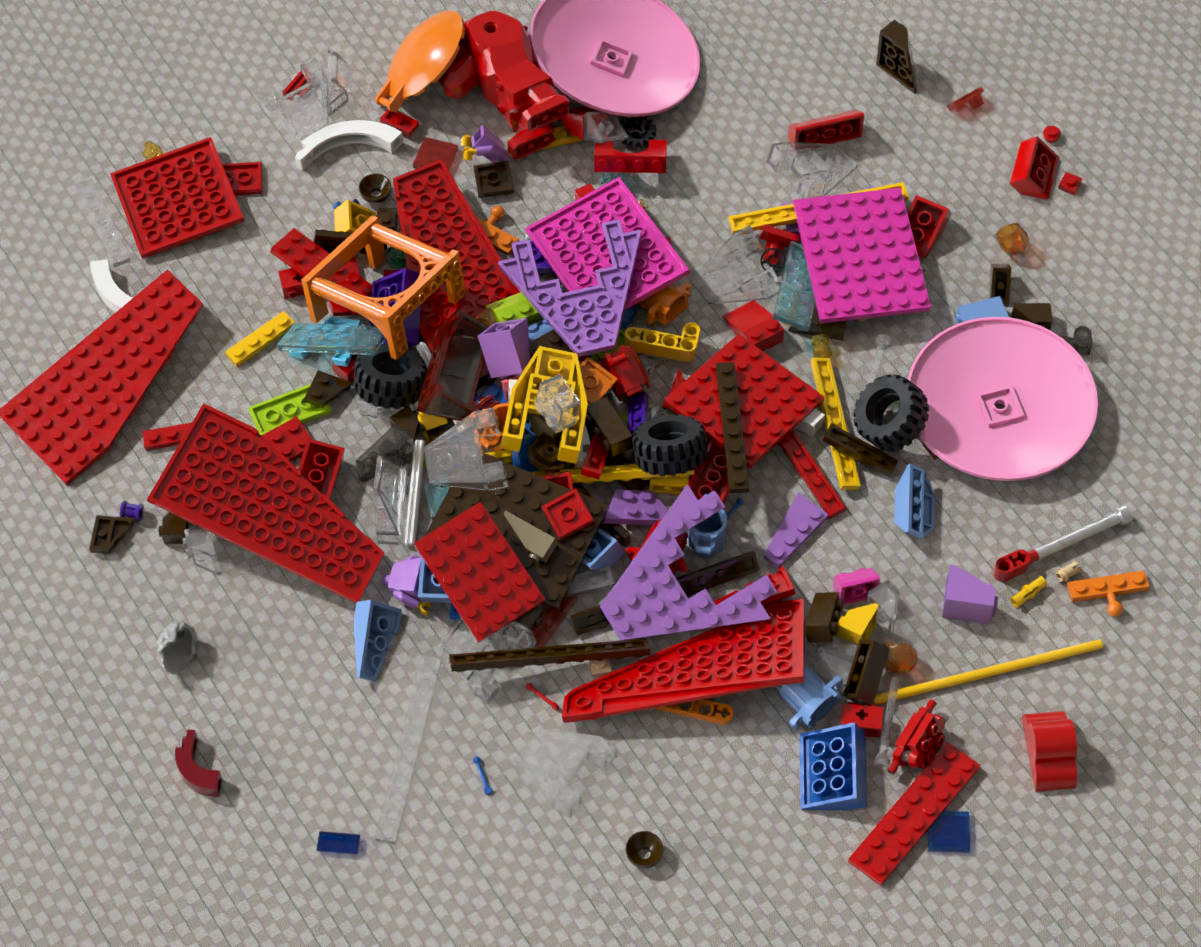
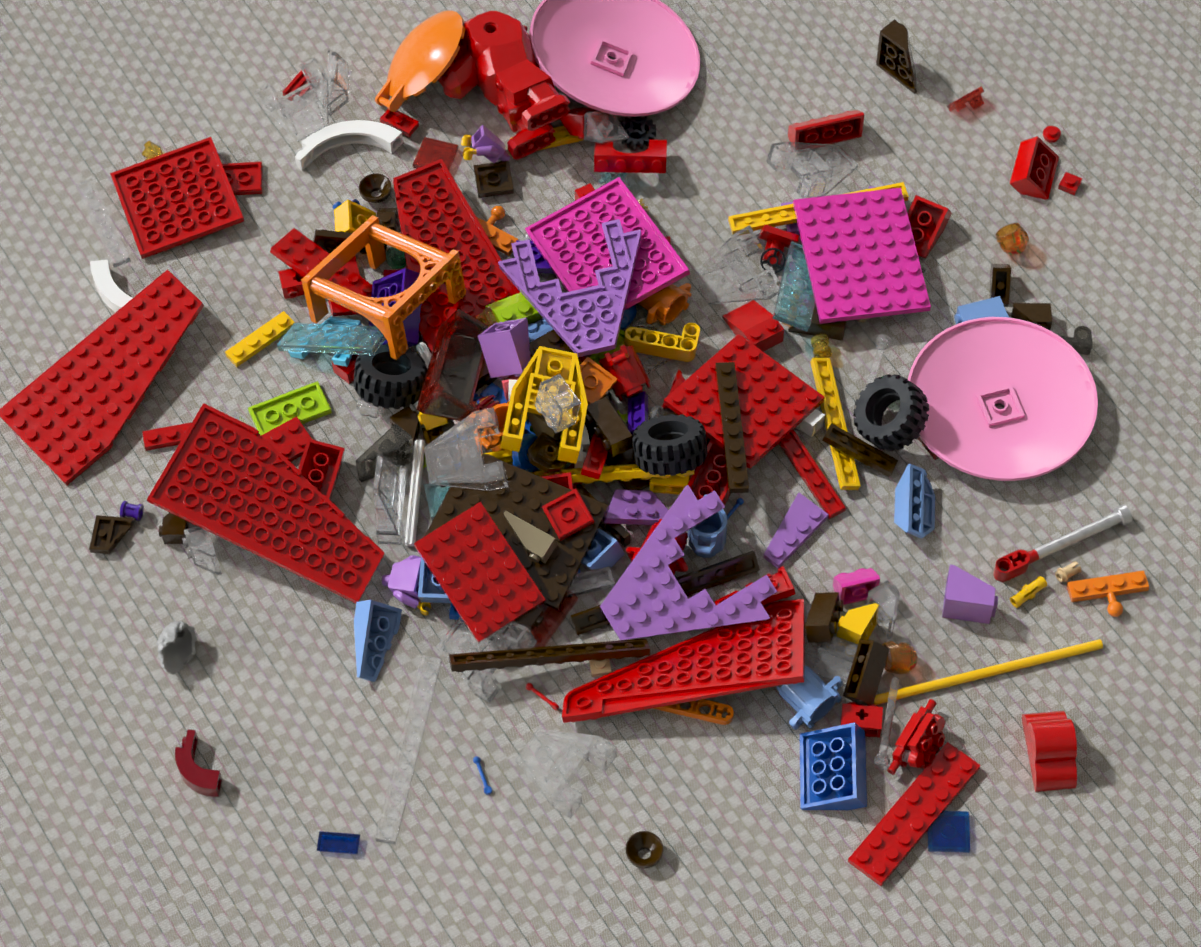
dark brown wing [304,370,352,408] -> none

